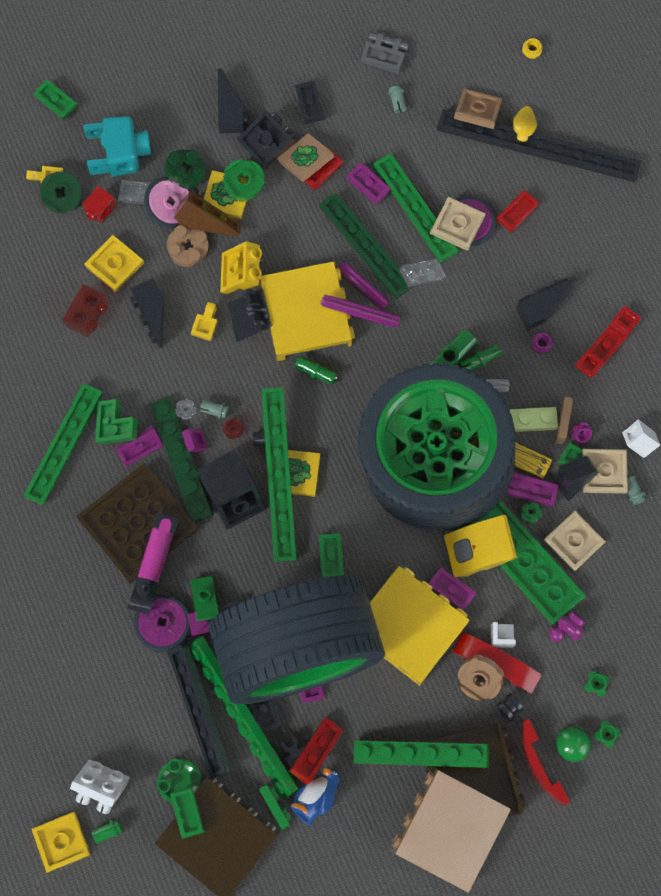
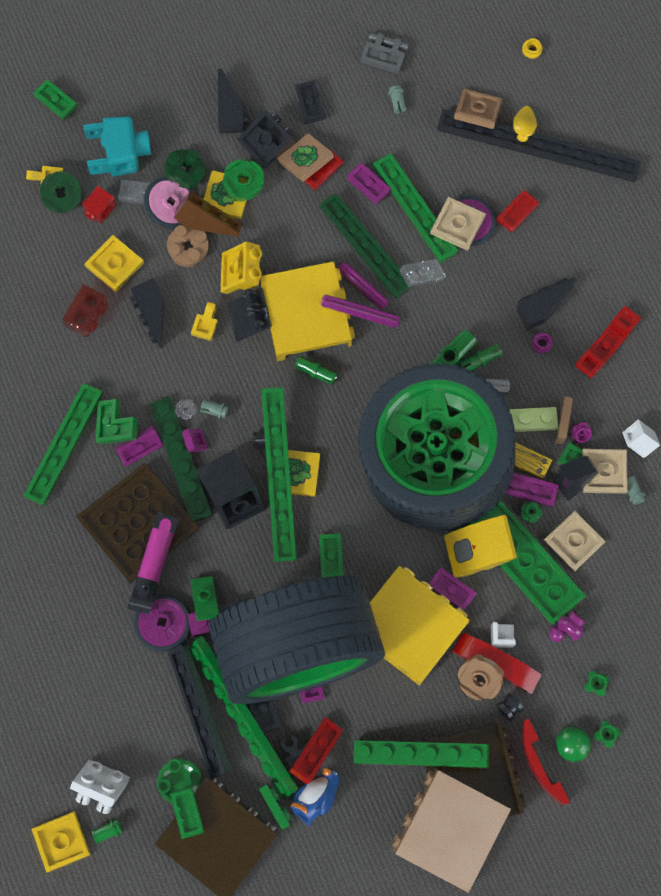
clear red plate [222,419,243,439] -> none

